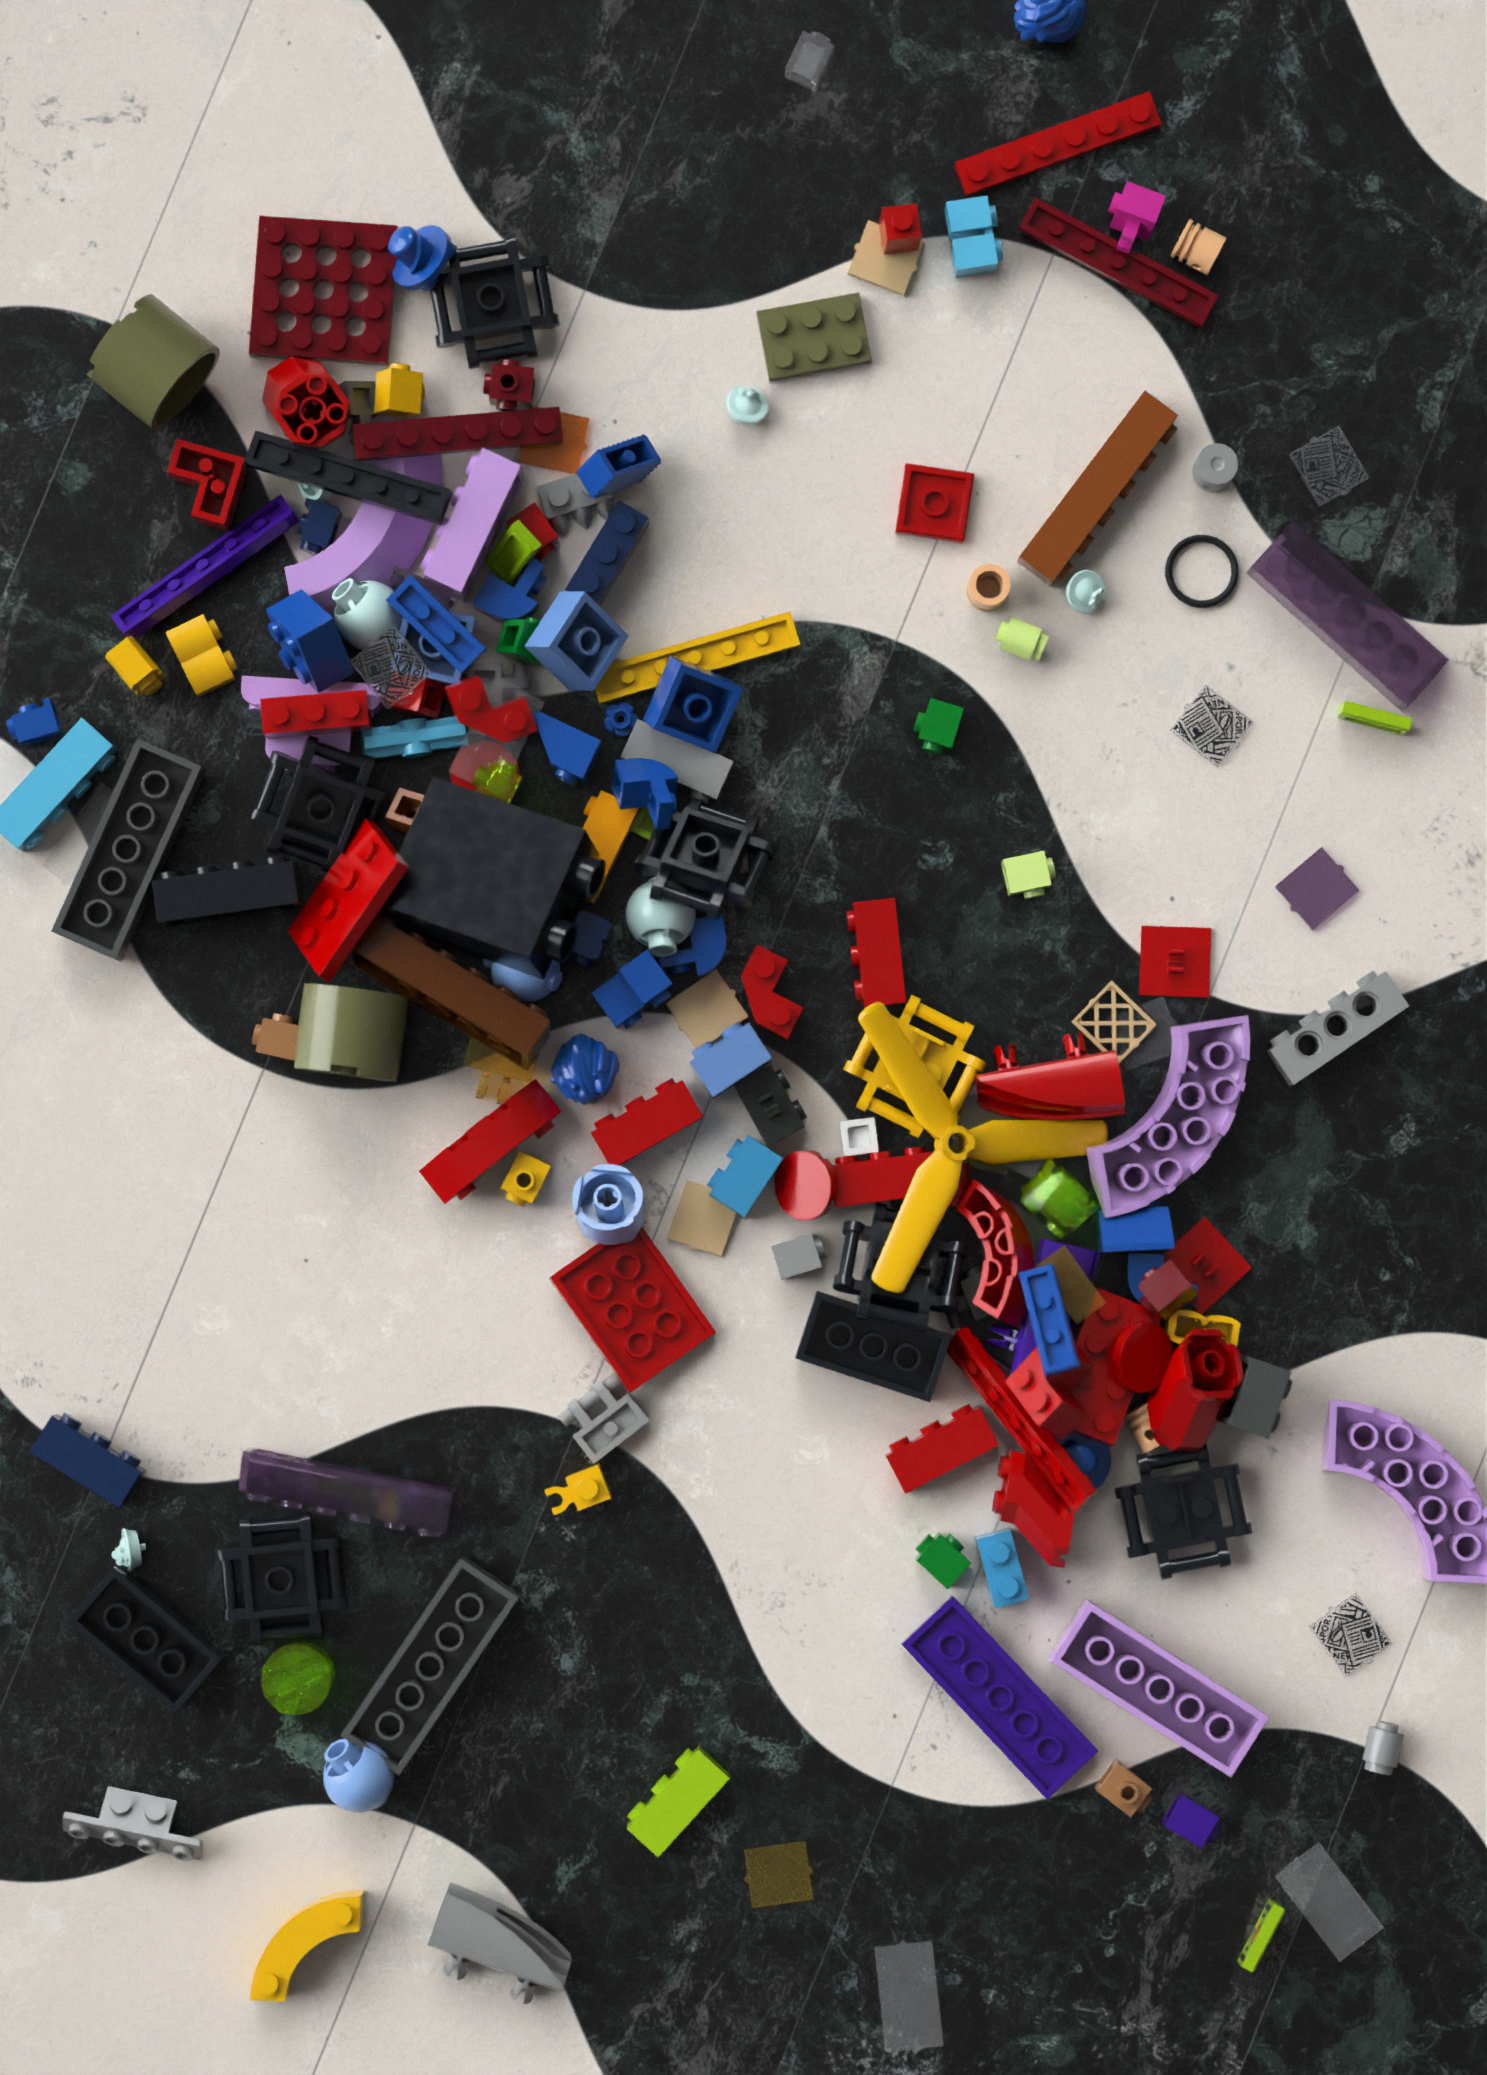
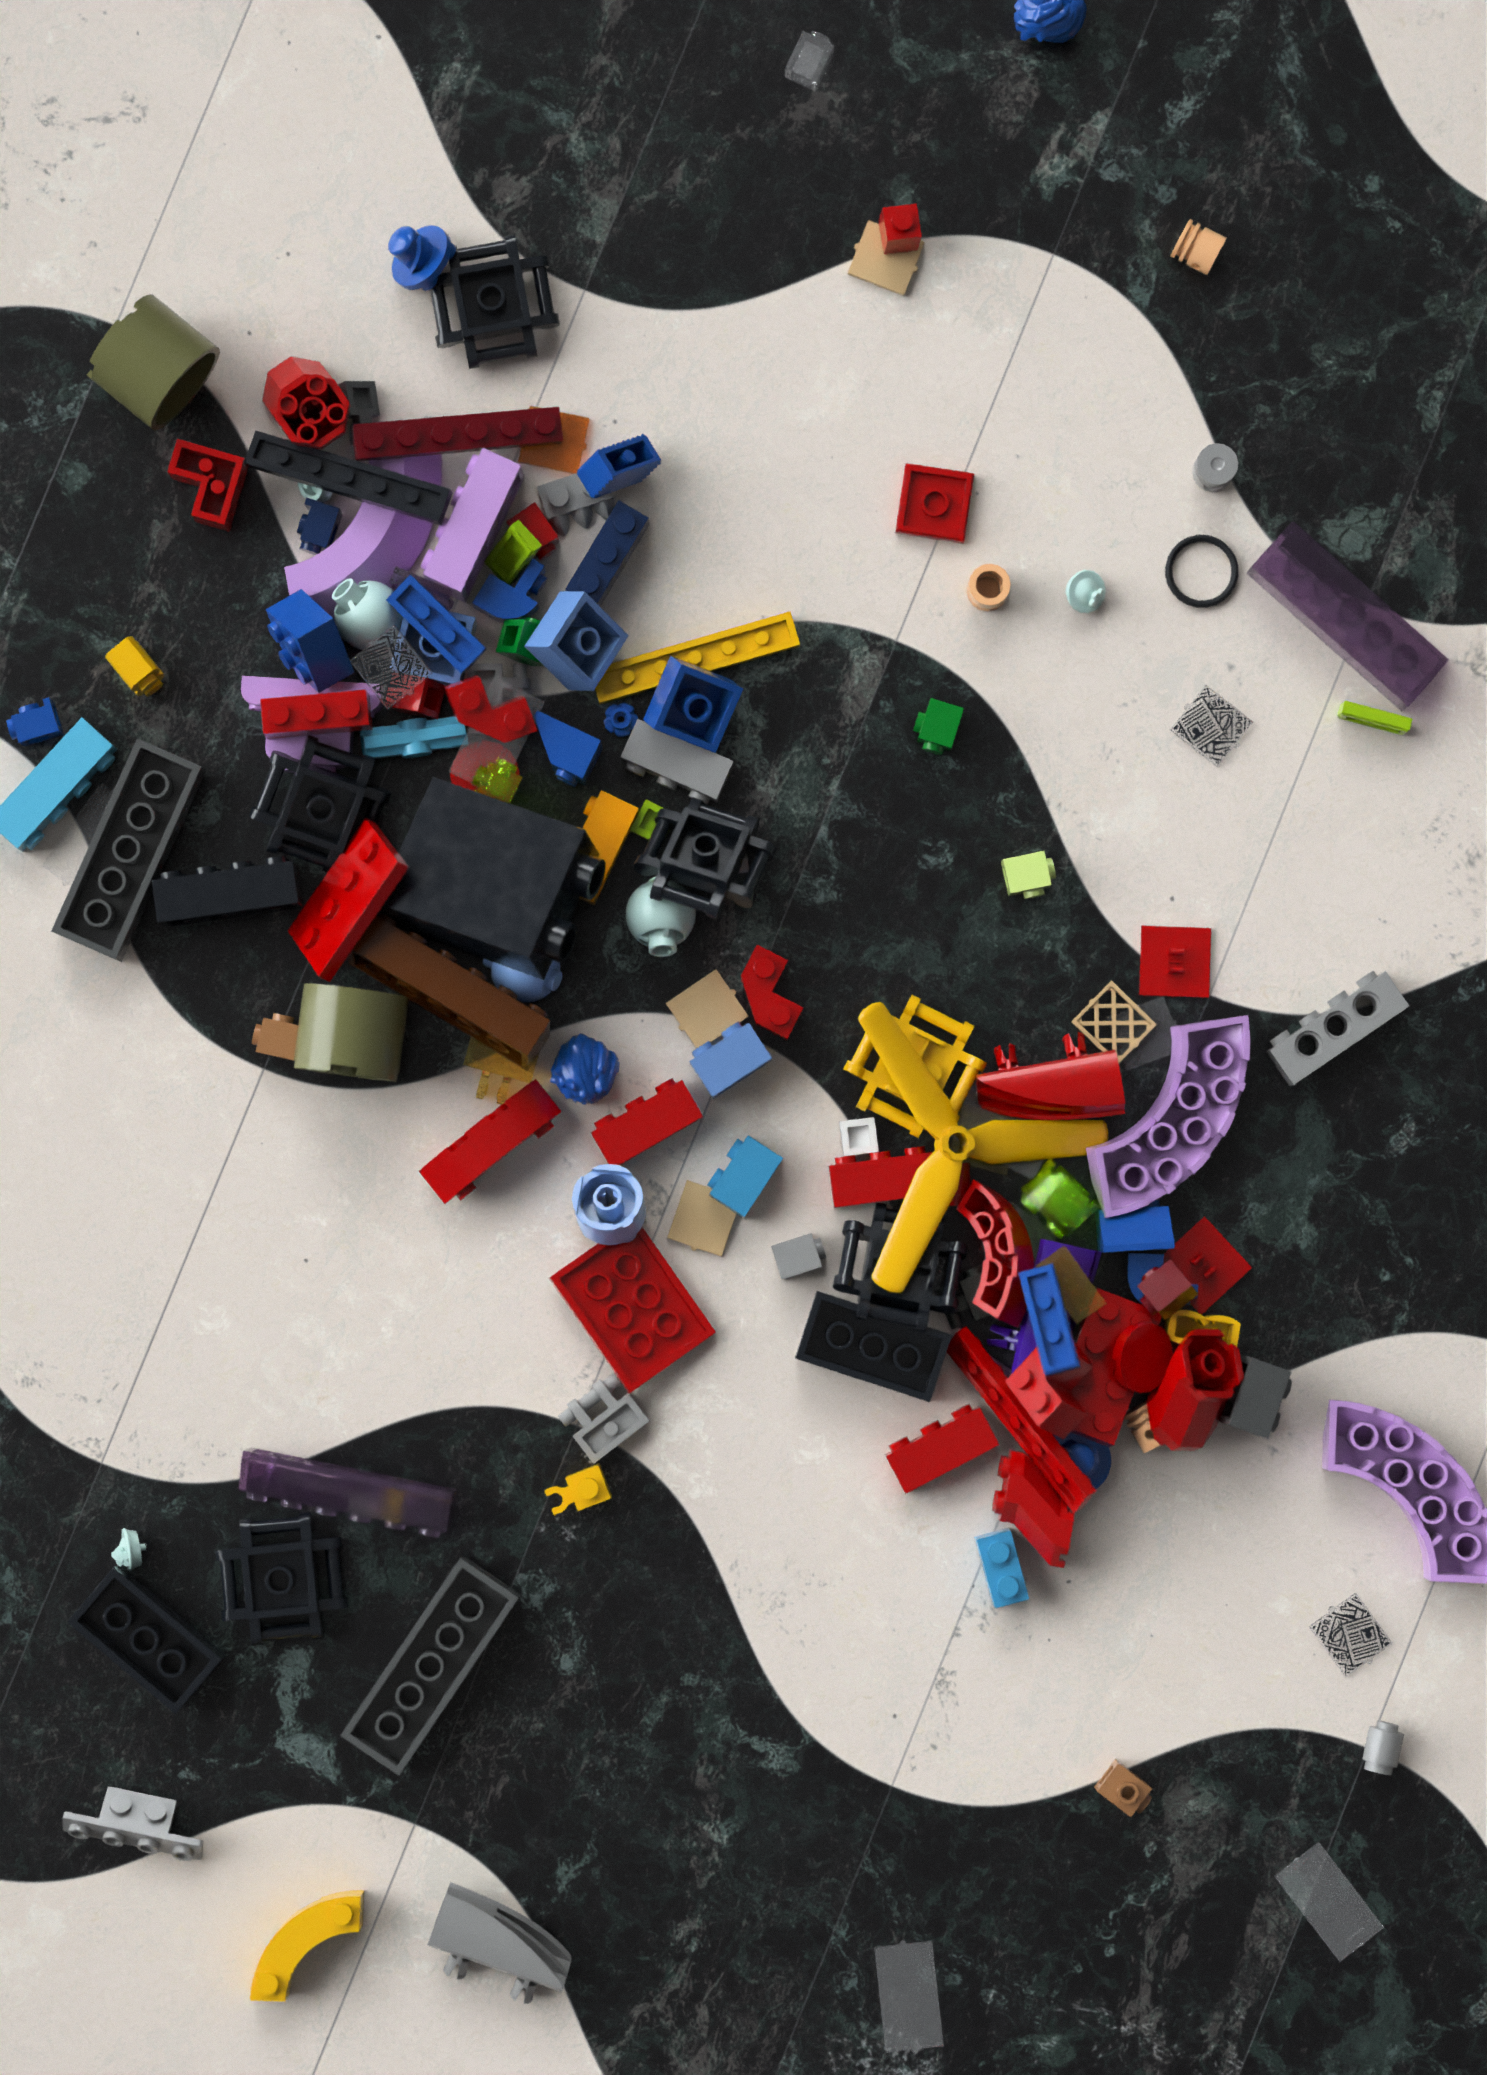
dark blue brick [29,1413,146,1508] -> none
dark purple plate [111,494,300,639] -> none
yellow brick [165,614,238,698] -> none
dark red piece [249,216,399,366] -> none
clear neon green brick [261,1640,335,1715] -> none
light blue brick [323,1739,394,1813] -> none
yellow brick [374,363,425,419] -> none
dark orange plate [385,787,425,835] -> none
dark red brick [483,360,536,411] -> none
yellow brick [501,1150,552,1207] -> none
dark blue brick [569,910,614,969] -> none
blue brick [591,950,673,1029] -> none
blue brick [611,758,678,830] -> none
lime brick [627,1746,730,1857] -> none
blue brick [659,914,726,978] -> none
light aqua hat [726,386,769,425] -> none
pearl dark grey brick [734,1065,807,1148] -> none
clear yellow piece [744,1840,813,1908] -> none
olive plate [756,292,872,382] -> none
tile [775,1150,838,1220] -> none
red brick [846,898,906,1009] -> none
dark purple plate [901,1595,1098,1800] -> none
green brick [915,1532,971,1589] -> none
medium azure piece [944,195,1003,278] -> none
red plate [954,91,1162,198] -> none
yellowish green brick [995,617,1049,661] -> none
dark orange brick [1017,391,1178,586] -> none
dark red plate [1018,197,1219,328] -> none
lavender brick [1048,1598,1269,1777] -> none
dark pink brick [1108,181,1166,254] -> none
black brick [1114,1443,1253,1580] -> none
dark purple brick [1162,1791,1220,1848] -> none
lime tile [1237,1898,1285,1972] -> none
clear purple piece [1275,847,1359,930] -> none
clear piece [1289,426,1369,507] -> none

